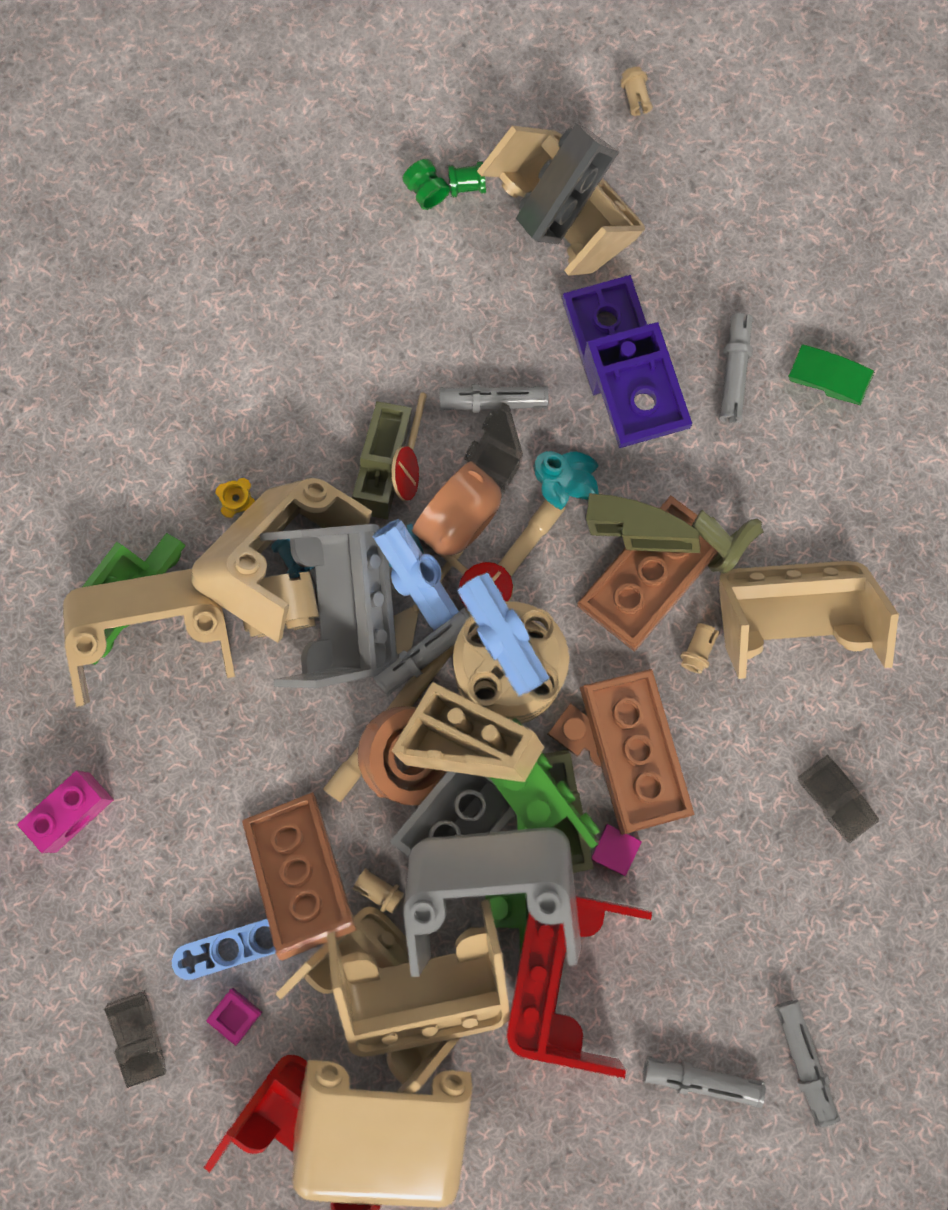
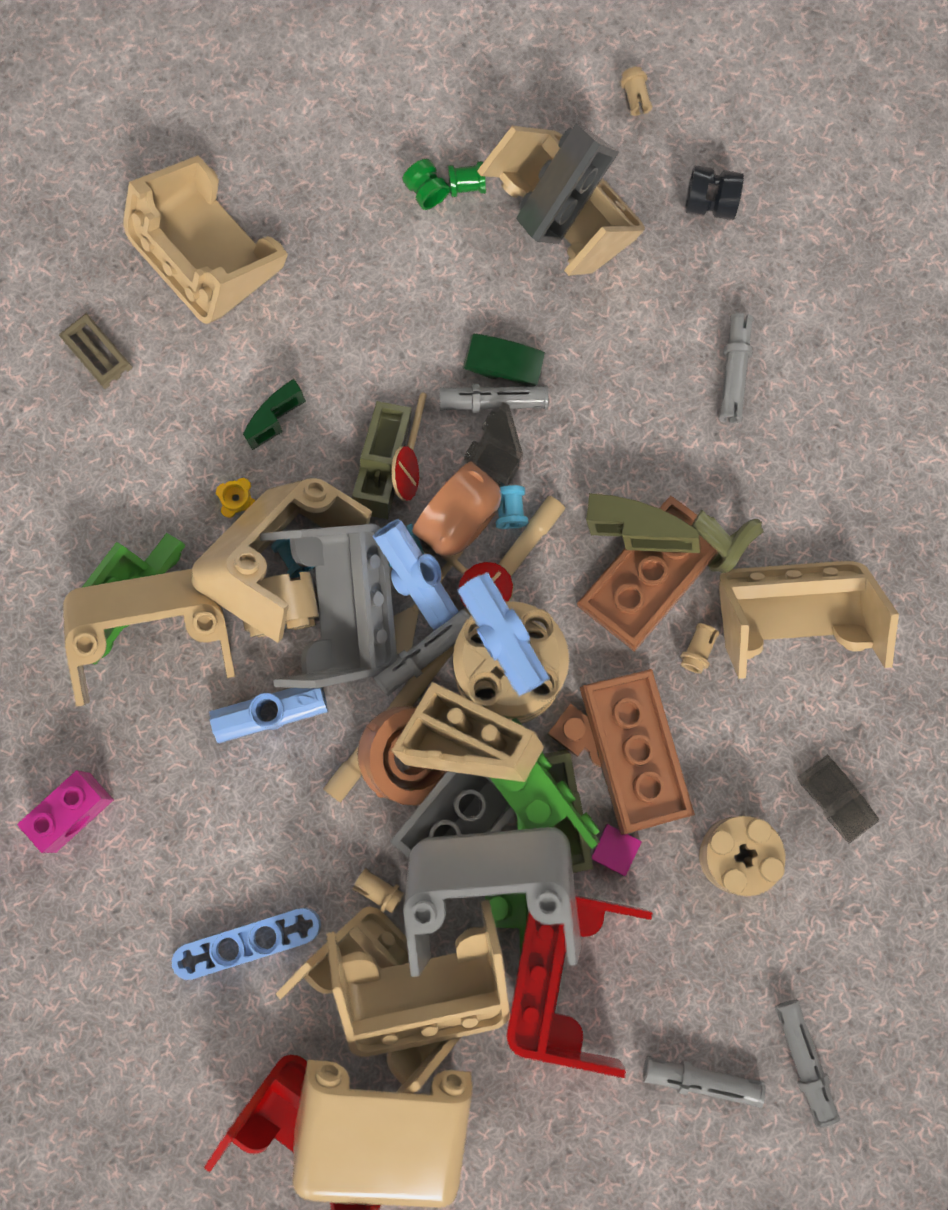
clear smoke slope [104,991,166,1088] -> none
dark pink tile [206,988,263,1046] -> none
nougat tile [242,792,357,961] -> none
teal plate [534,451,599,510] -> none
dark purple bracket [562,275,692,448] -> none
green slope [788,344,874,406] -> none
none -> dark tan tile [59,313,133,389]
none -> tan windscreen [123,155,288,324]
none -> light blue piece [209,687,328,743]
none -> dark green slope [243,378,306,450]
none -> dark green slope [463,333,545,387]
none -> medium azure bush [495,485,528,529]
none -> black wheel [685,165,744,220]
none -> tan brick [699,816,785,896]

